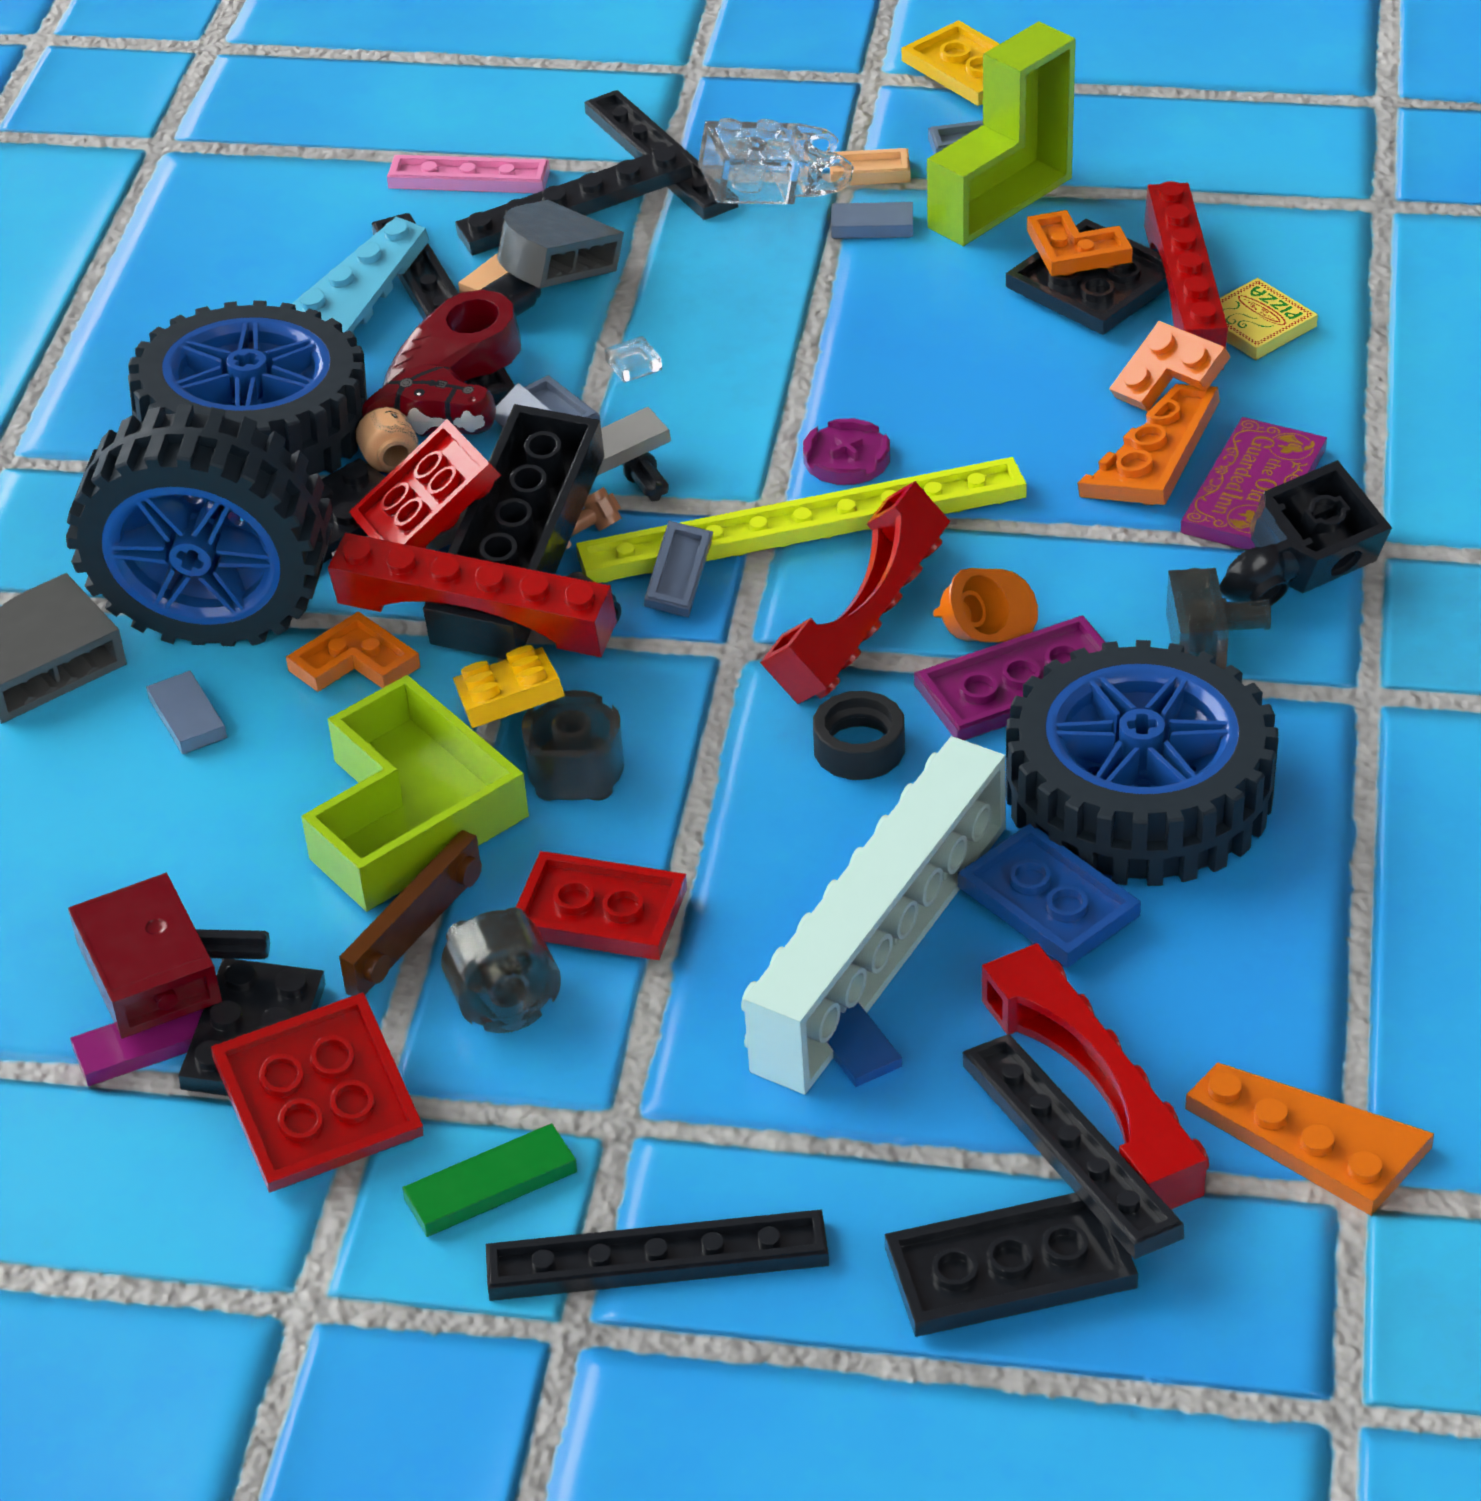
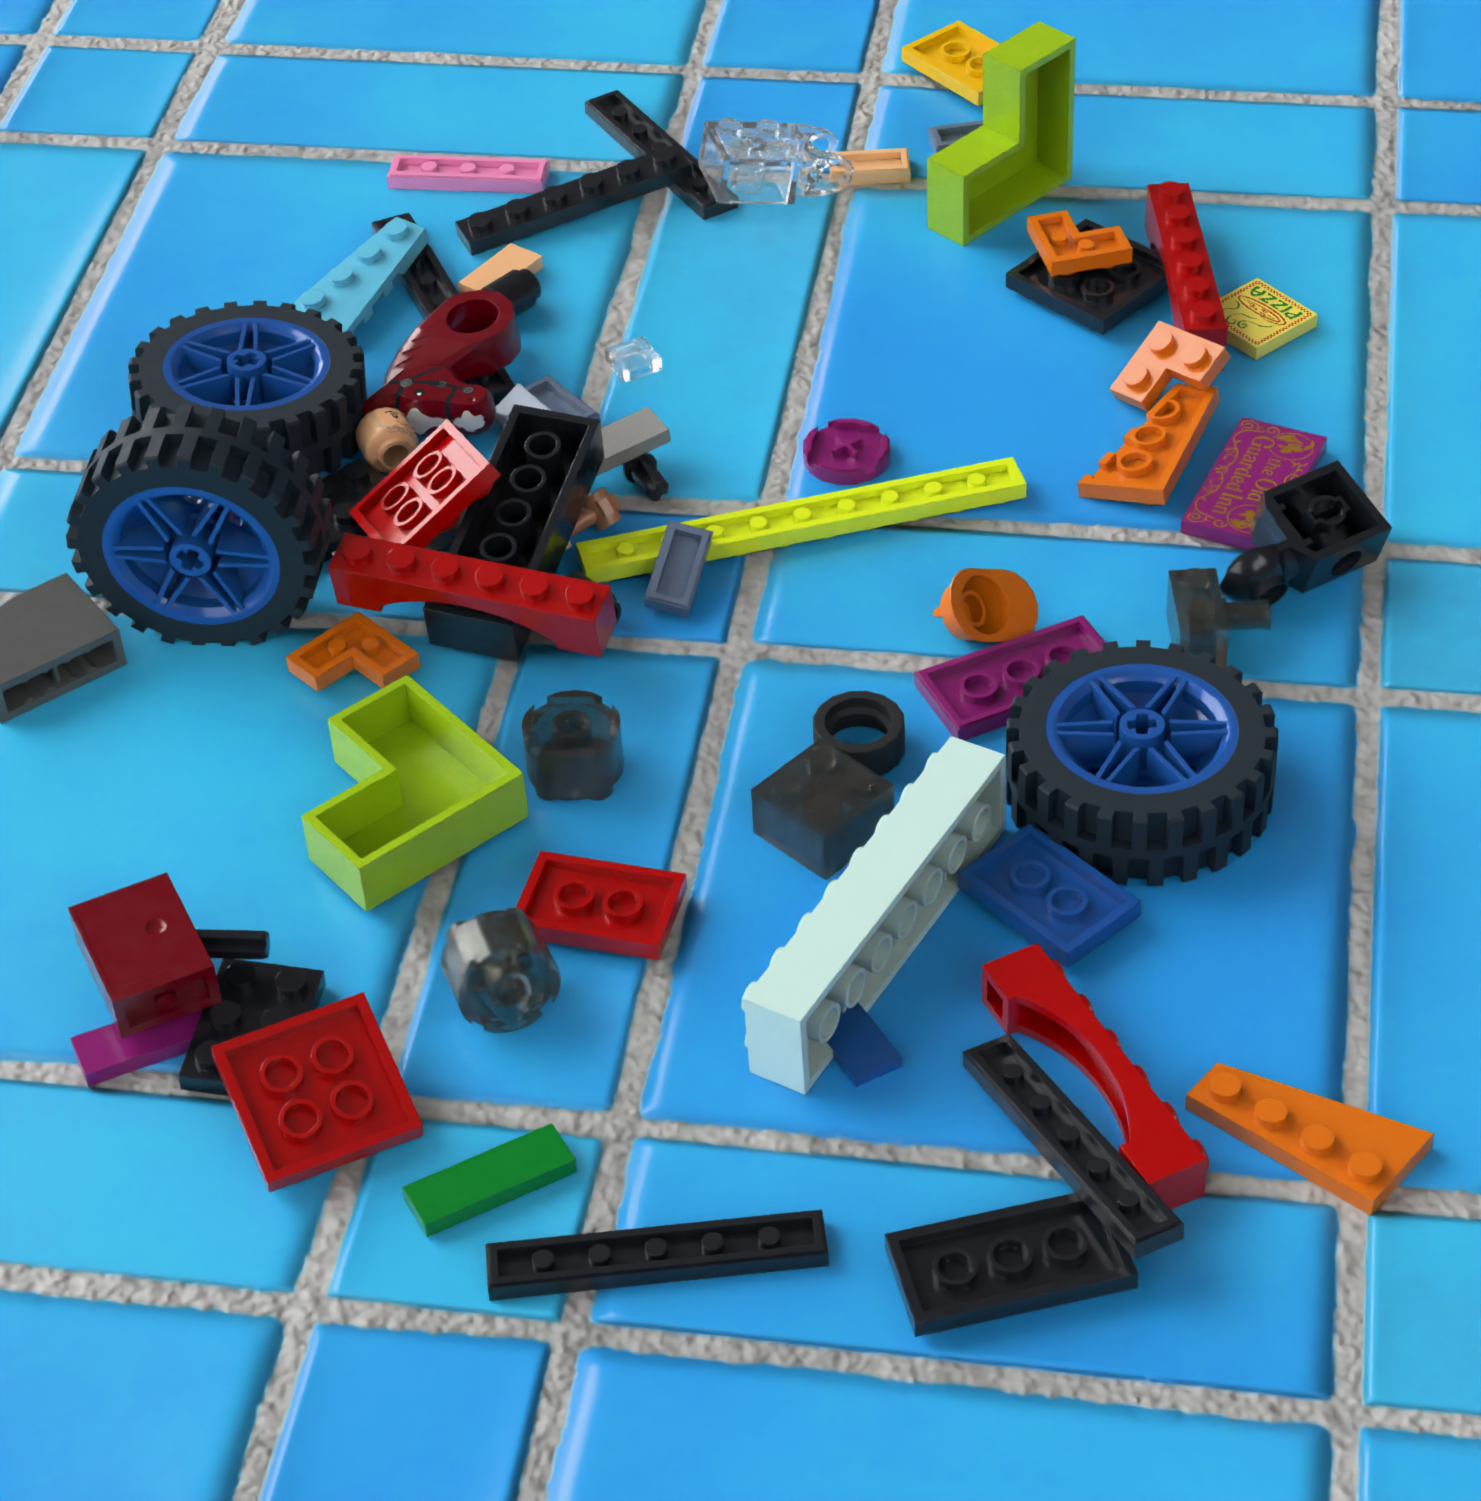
sand blue tile [146,671,227,754] -> none
reddish brown plate [339,830,482,996] -> none
yellow plate [453,645,565,728] -> none
dark grey brick [497,200,624,288] -> none
red arch [760,481,951,704] -> none
sand blue tile [831,202,913,239] -> none
none -> clear smoke brick [751,738,894,880]

